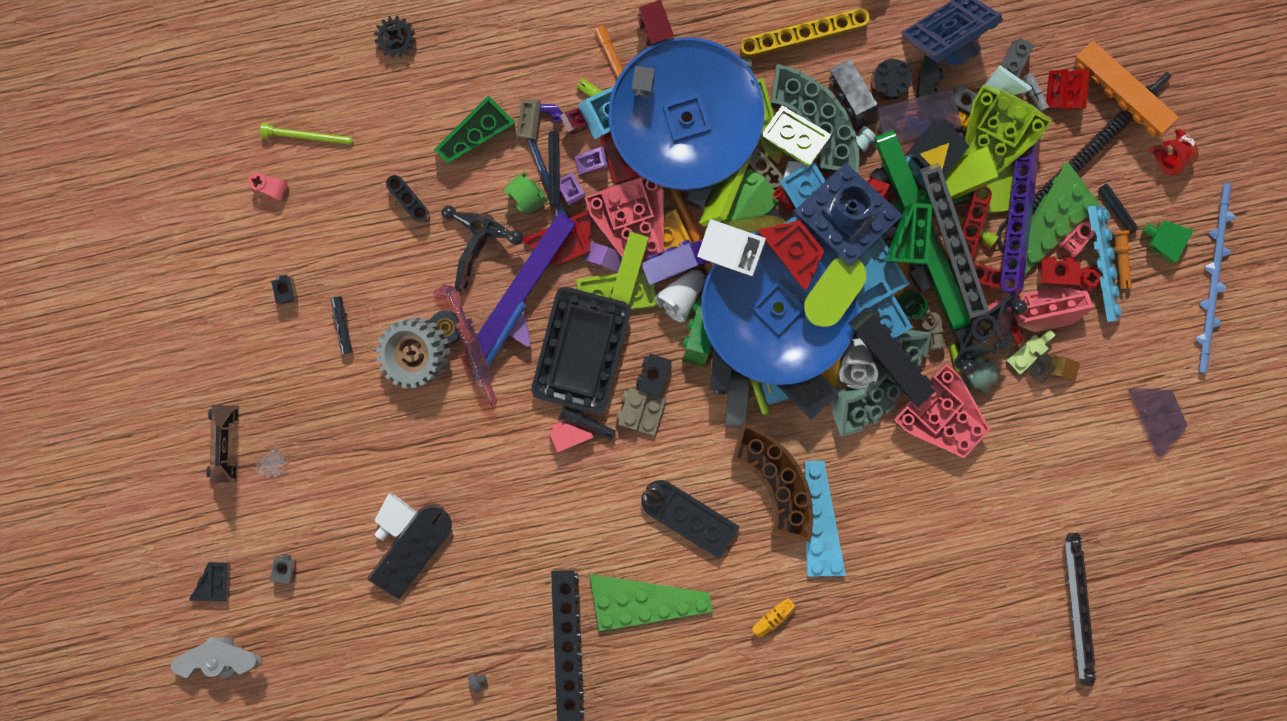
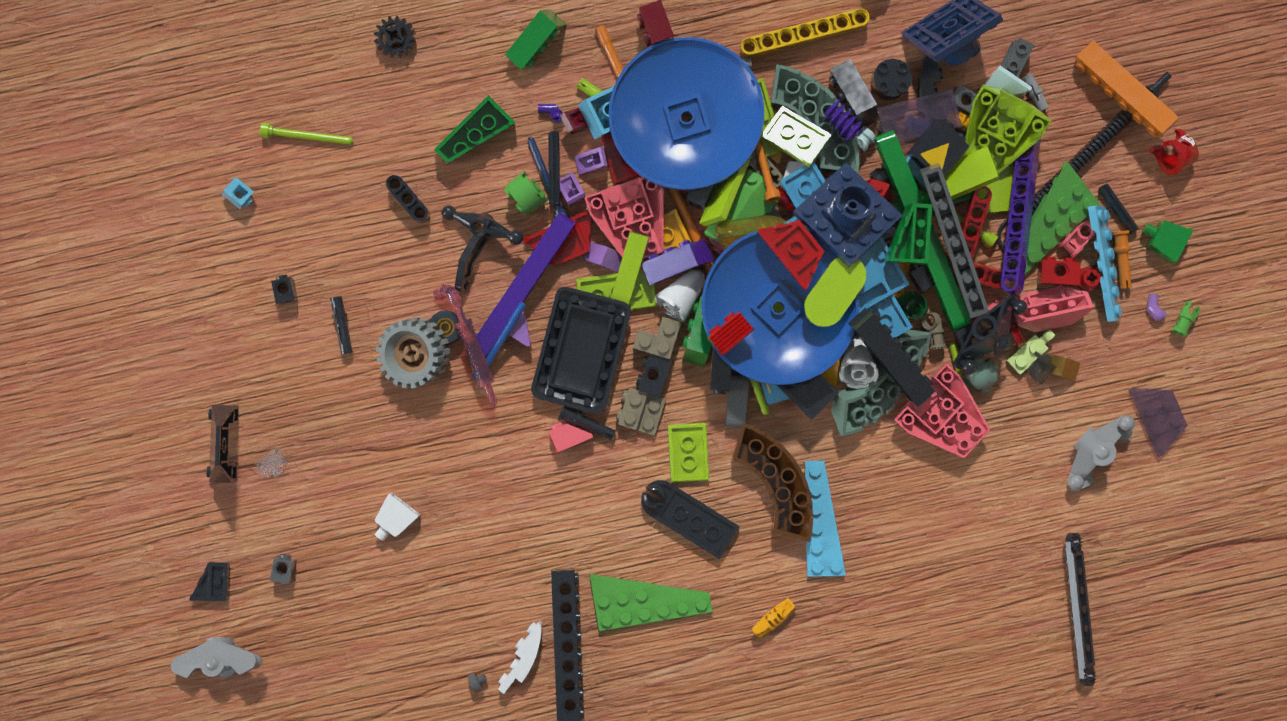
coral piece [248,173,288,201] -> none
black plate [367,503,452,599] -> none
dark tan plate [516,99,541,139] -> none
dark grey brick [632,66,655,98] -> none
white slope [697,219,766,276] -> none
red slope [1046,69,1090,110] -> none
medium blue plant [1196,183,1235,373] -> none
none -> medium azure brick [222,177,254,209]
none -> white slope [498,620,542,694]
none -> green wedge [504,9,567,70]
none -> dark tan brick [633,317,681,360]
none -> lime tile [668,423,709,482]
none -> red brick [708,312,754,356]
none -> orange piece [756,139,781,203]
none -> dark purple piece [824,99,865,143]
none -> light grey piece [1067,415,1135,491]
none -> medium lavender arm [1147,294,1166,321]
none -> bright green piece [1171,301,1200,337]

